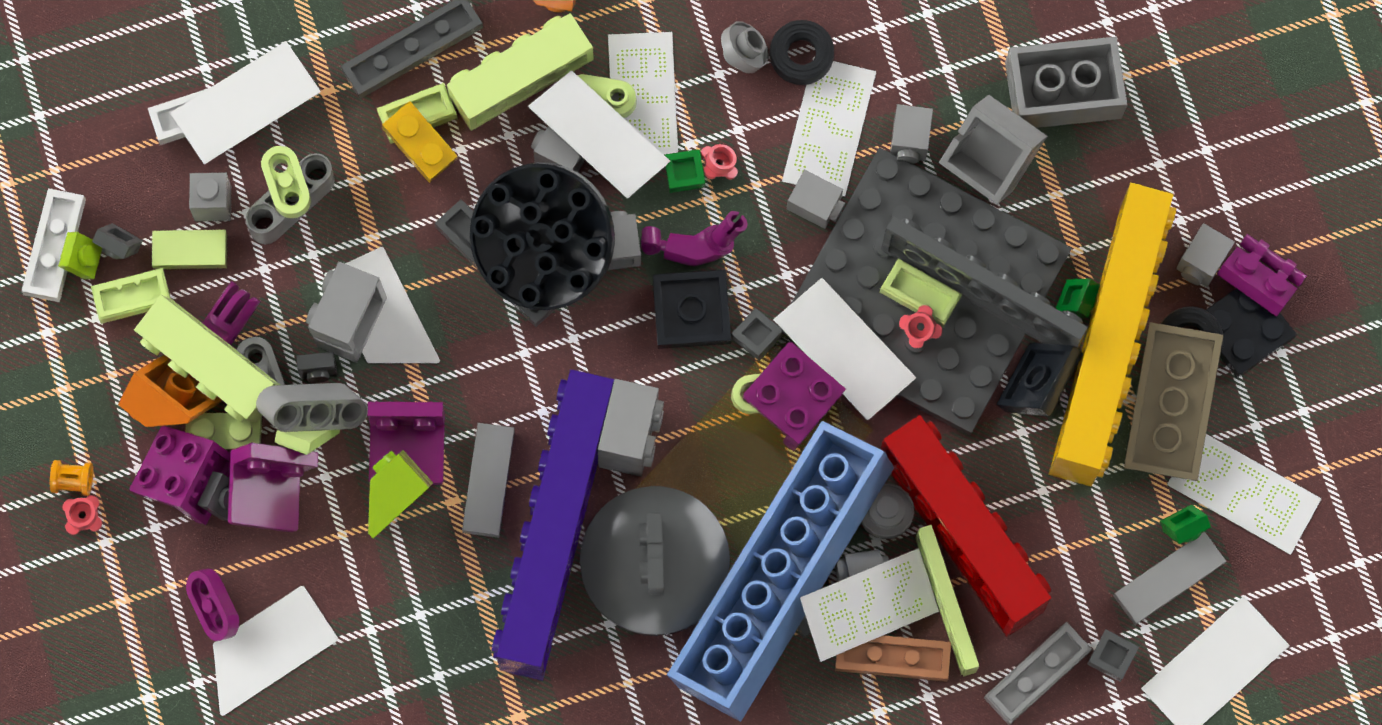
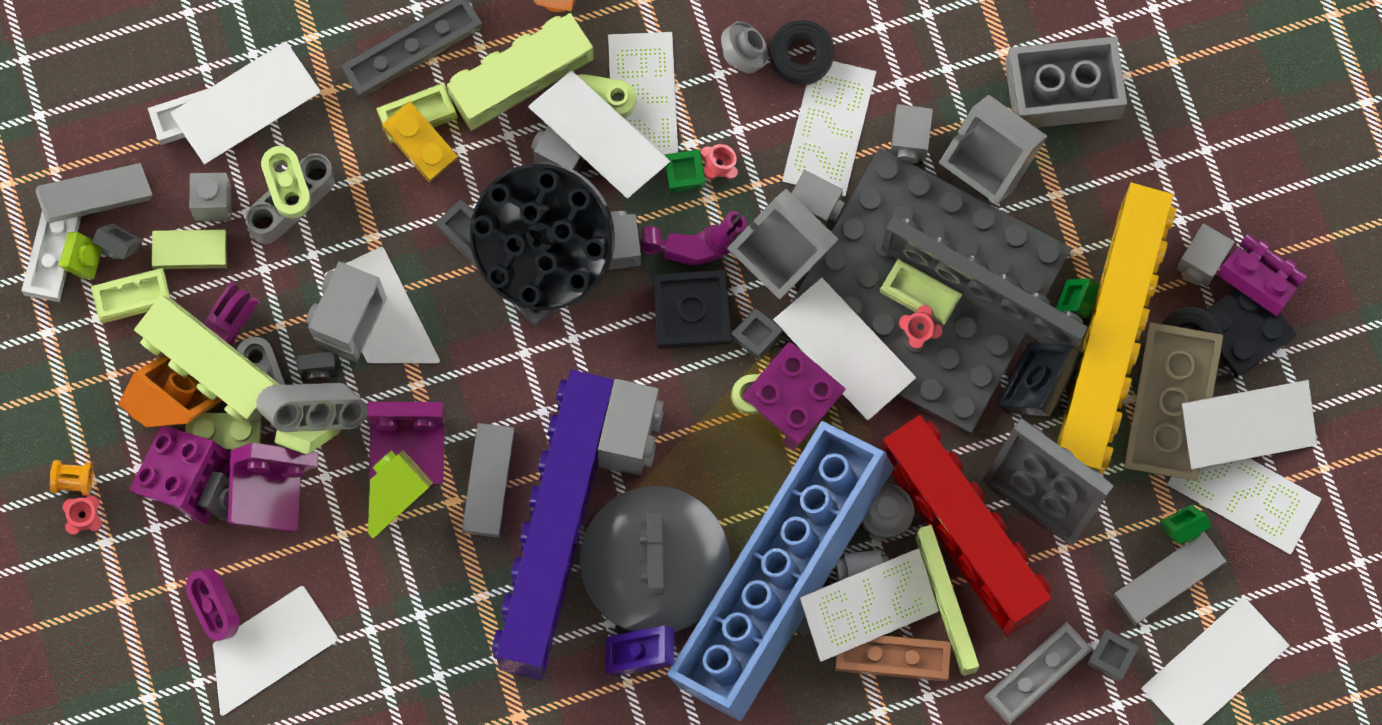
none -> light grey tile [35,163,152,224]
none -> dark purple plate [605,625,674,676]
none -> light grey piece [727,189,839,299]
none -> dark grey plate [982,418,1114,547]
none -> white sticker [1182,380,1317,469]

